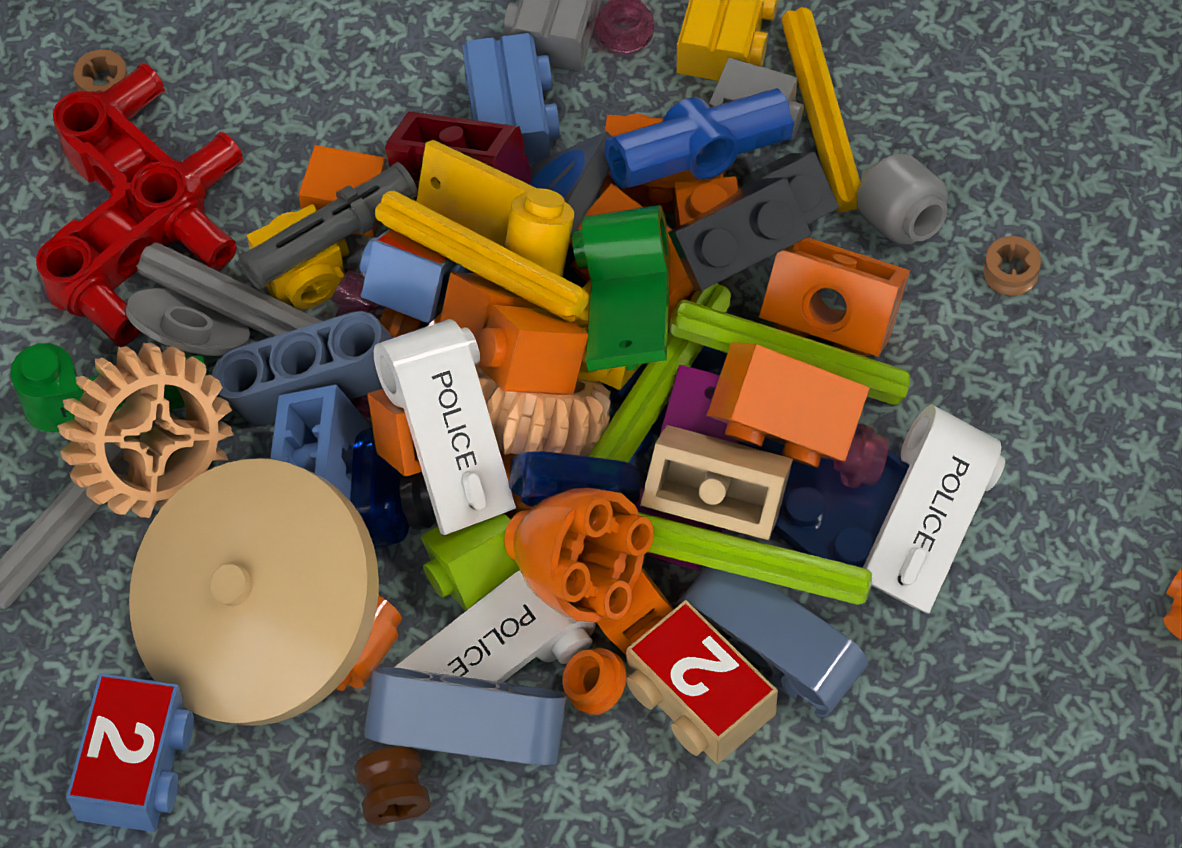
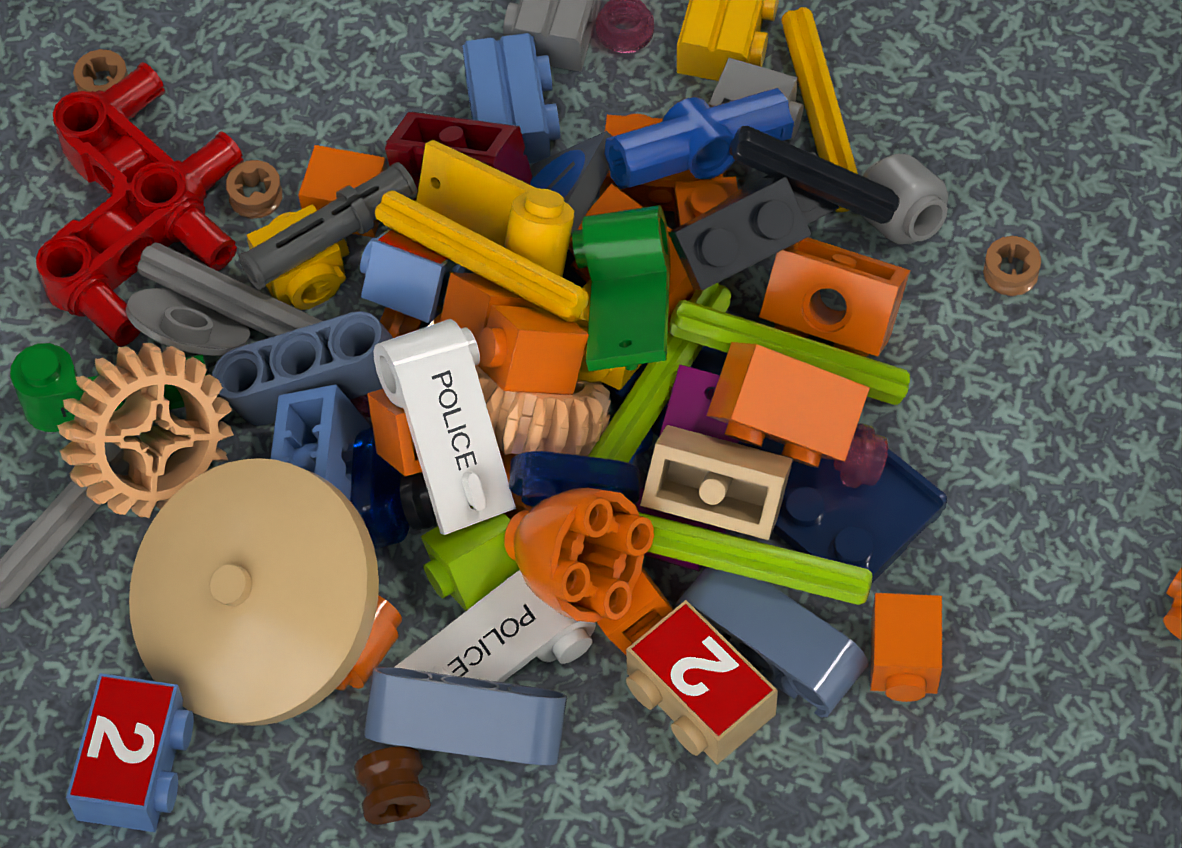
clear pink plate [331,269,376,317] -> none
orange plate [562,648,626,715] -> none
white door [863,404,1005,614] -> none
none -> medium nougat bush [226,160,283,219]
none -> black axle [729,126,900,224]
none -> orange brick [870,593,942,702]

